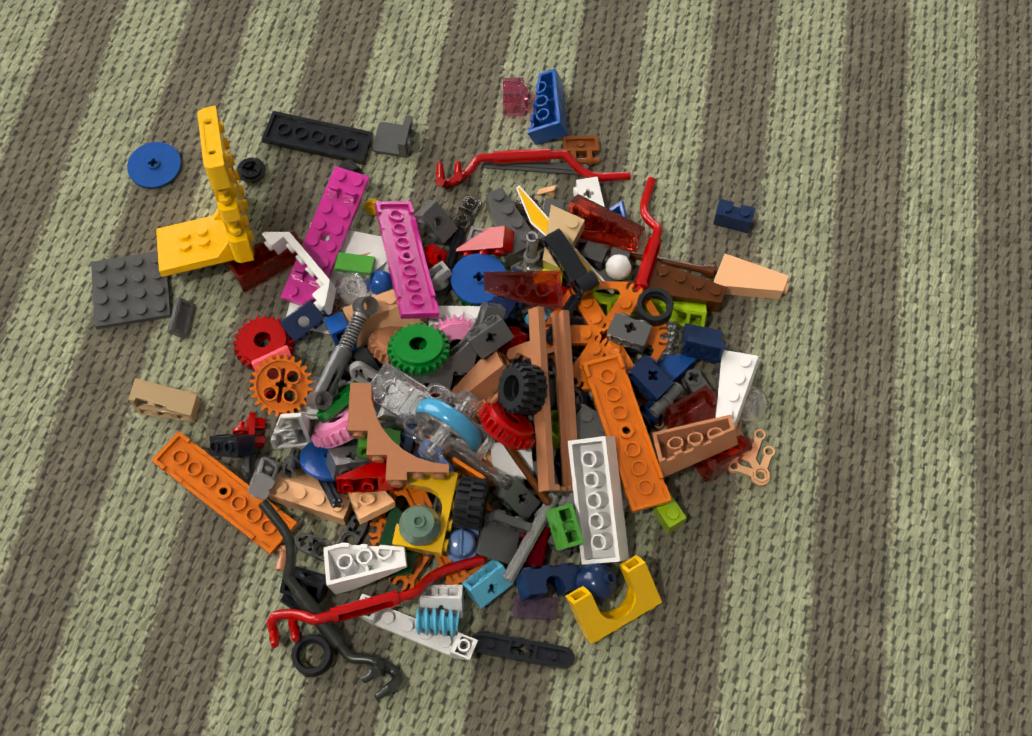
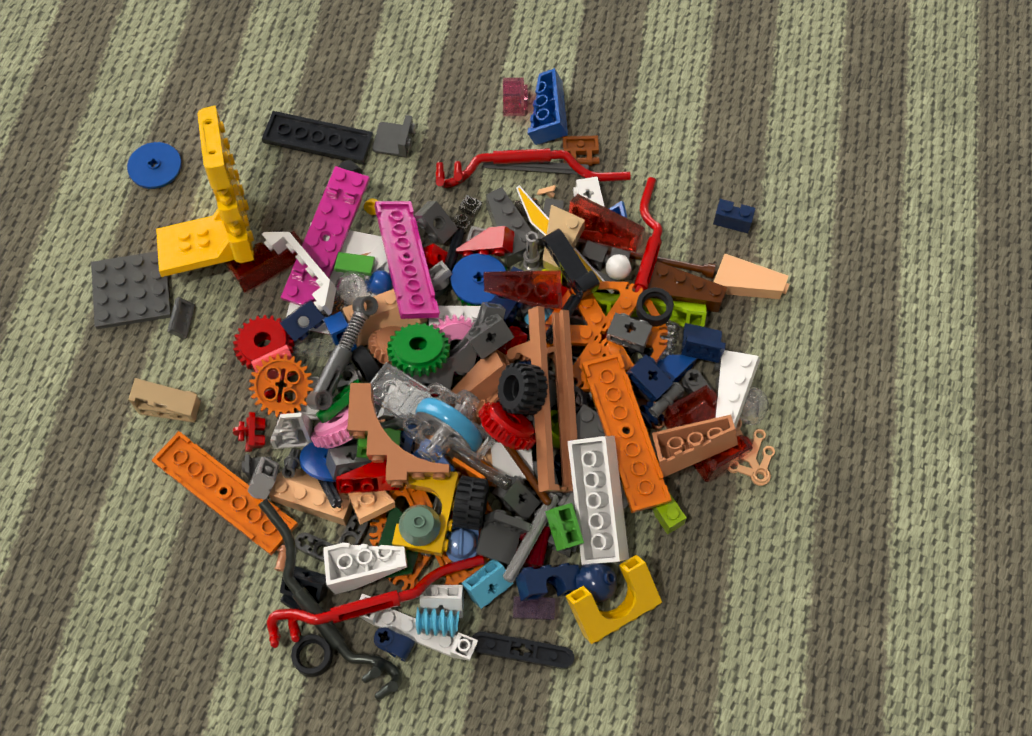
black brick [209,433,256,457] -> none
black gear [237,157,266,184] -> none
light grey beam [349,361,383,389] -> none
none -> dark blue piece [374,627,415,662]

